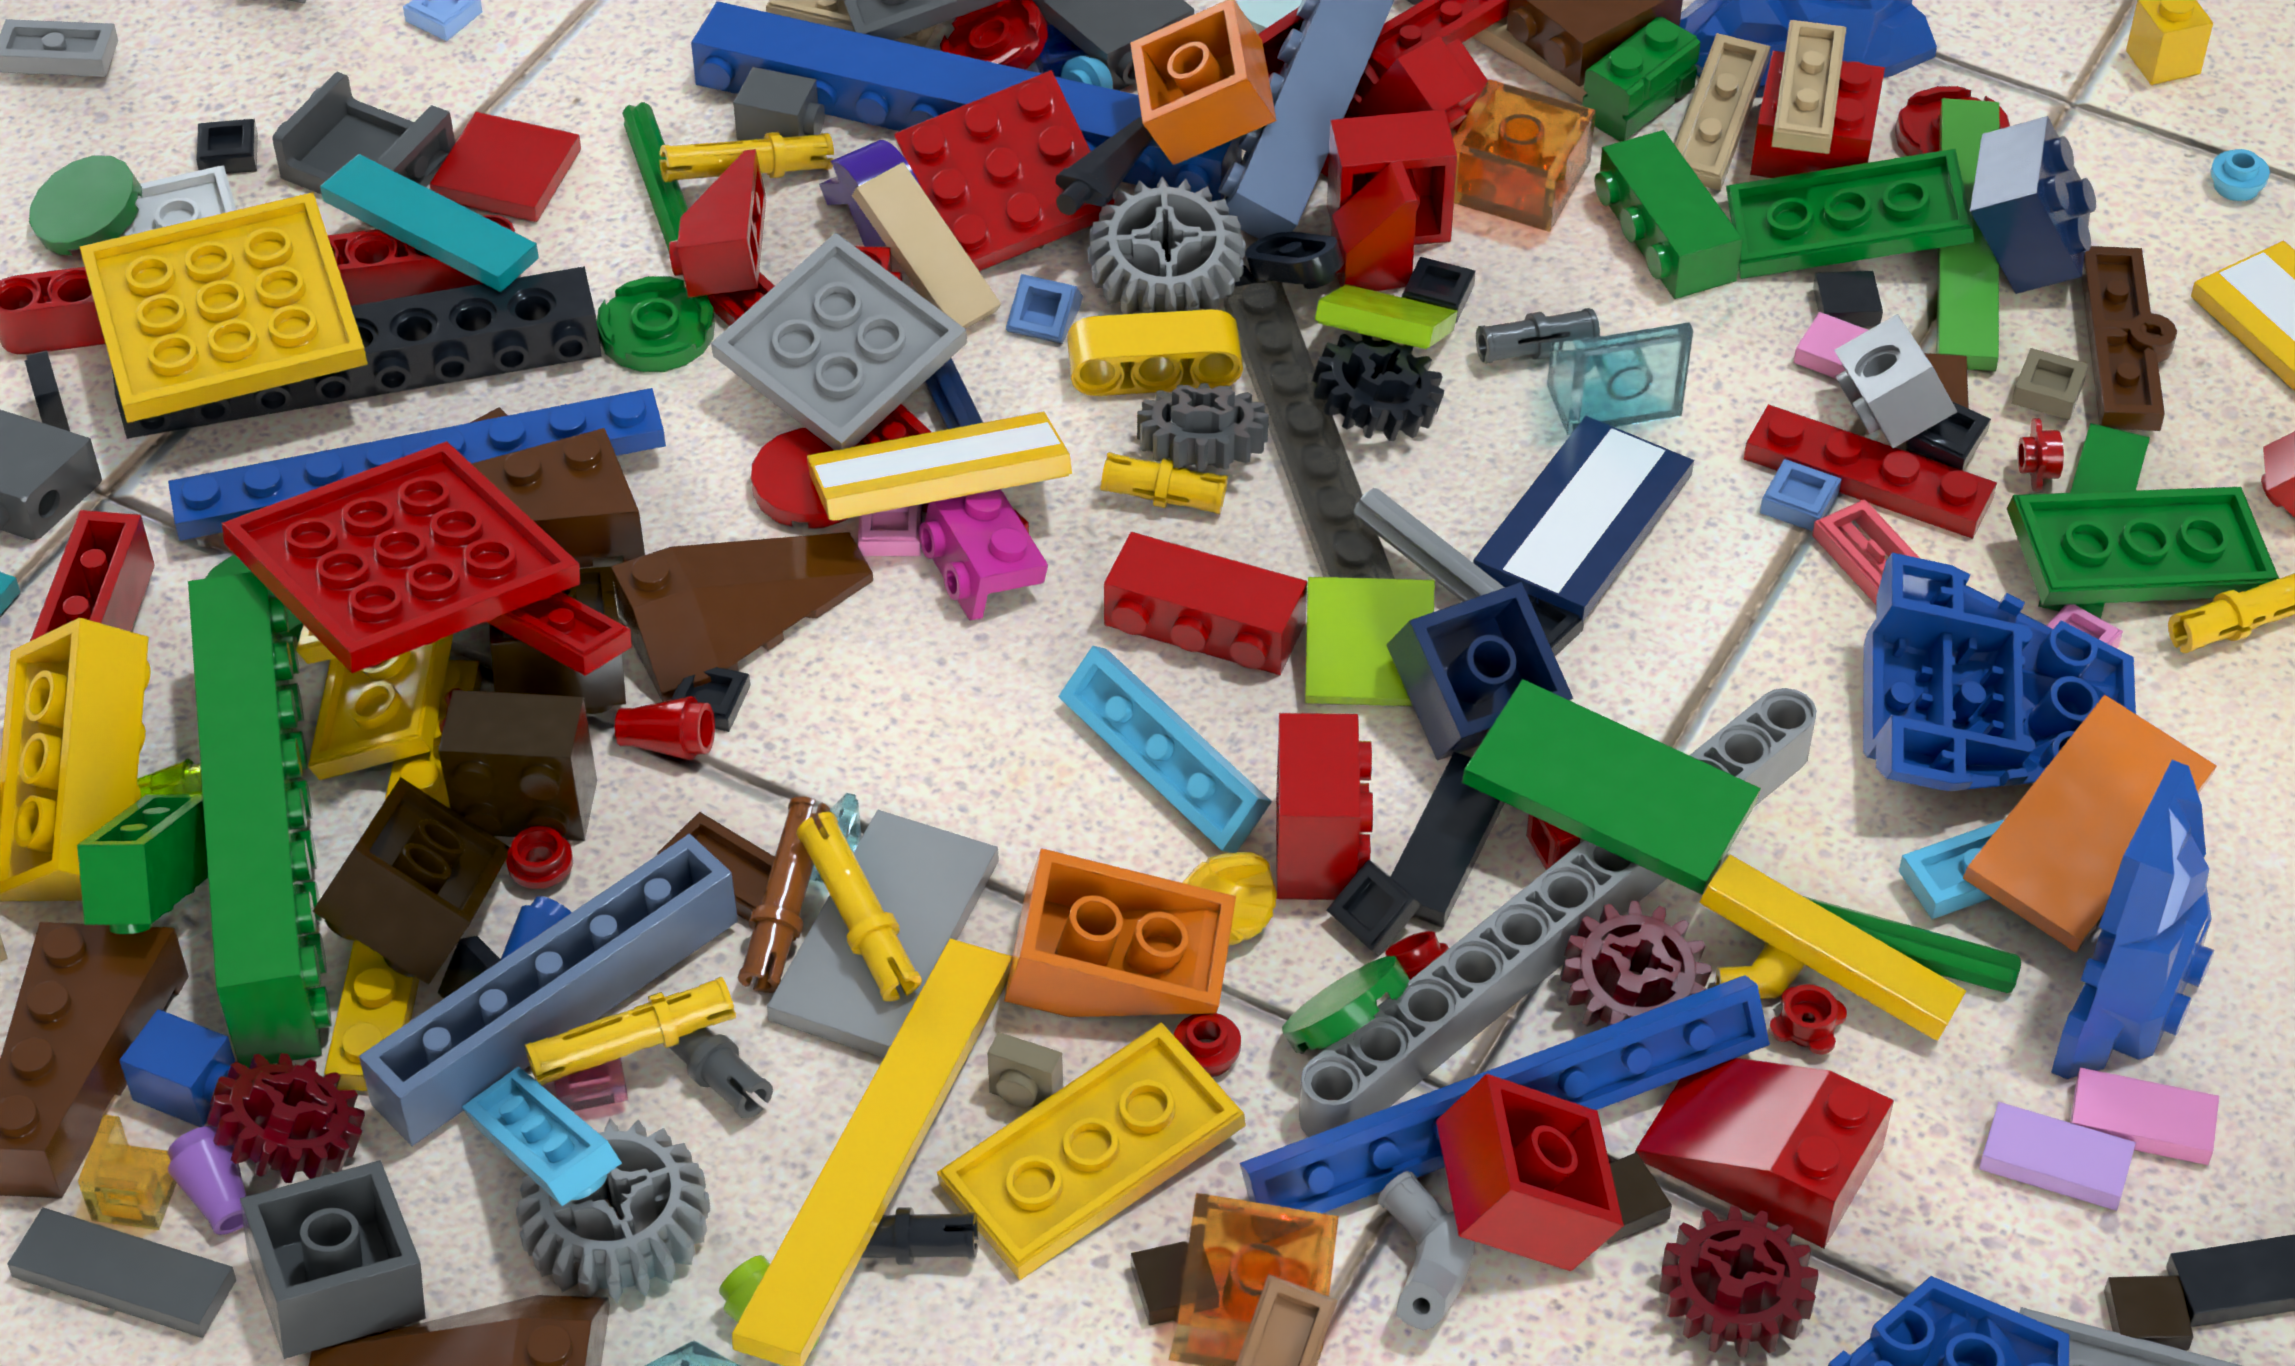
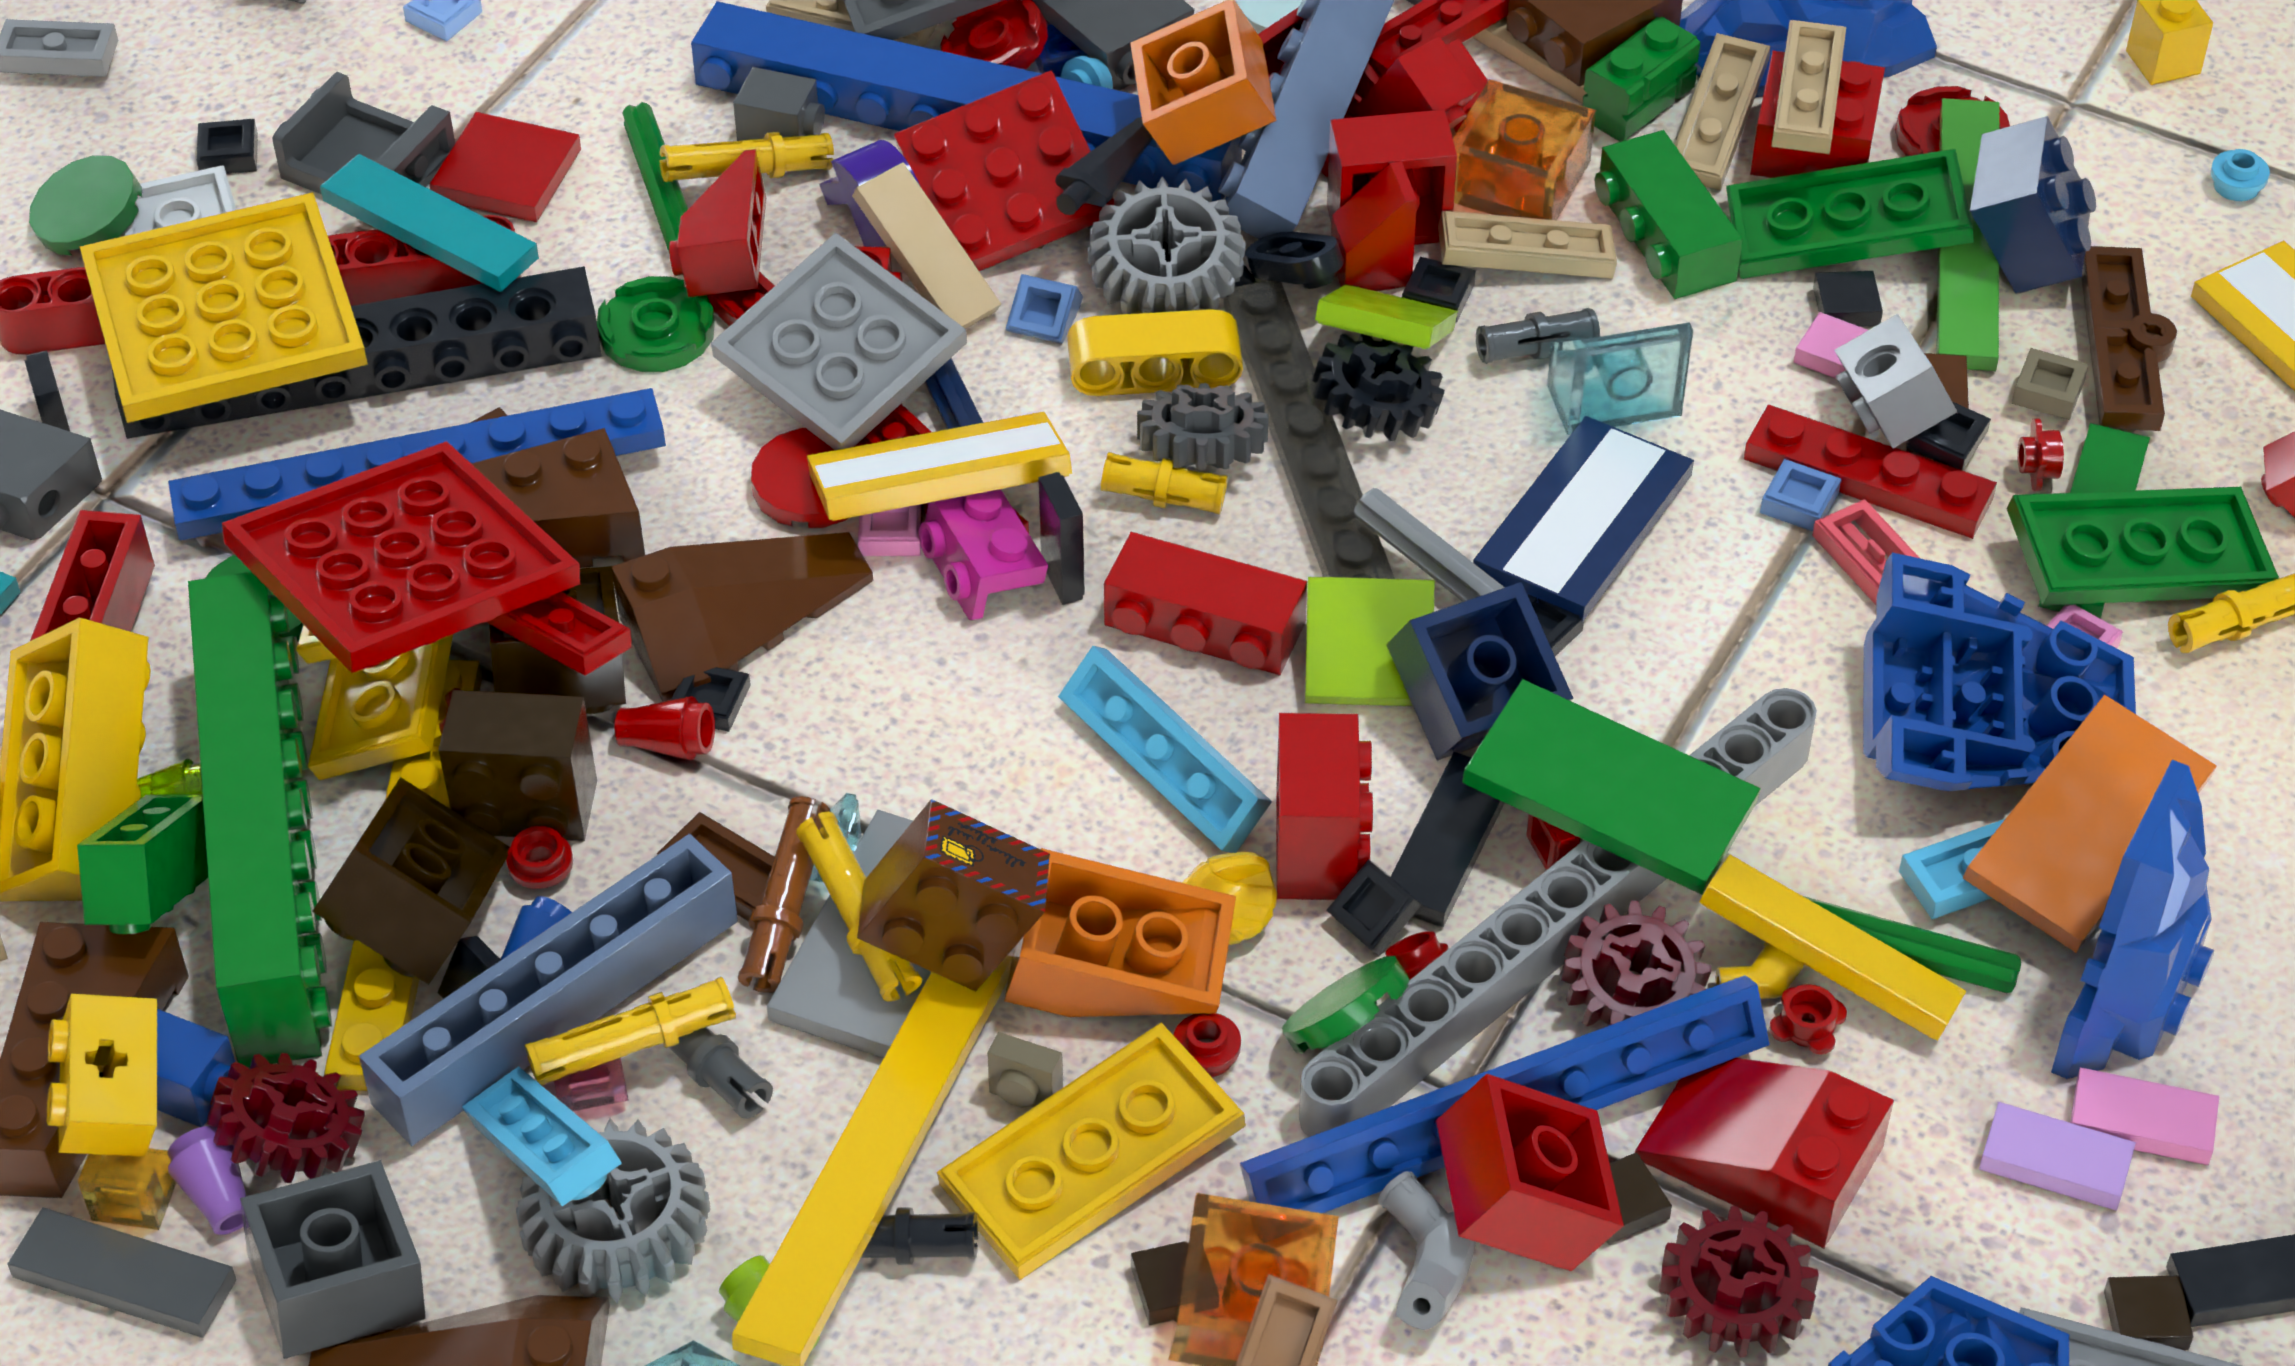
none -> yellow brick [47,994,157,1157]
none -> reddish brown brick [857,799,1050,991]
none -> black tile [1038,472,1085,605]
none -> tan tile [1438,211,1617,279]

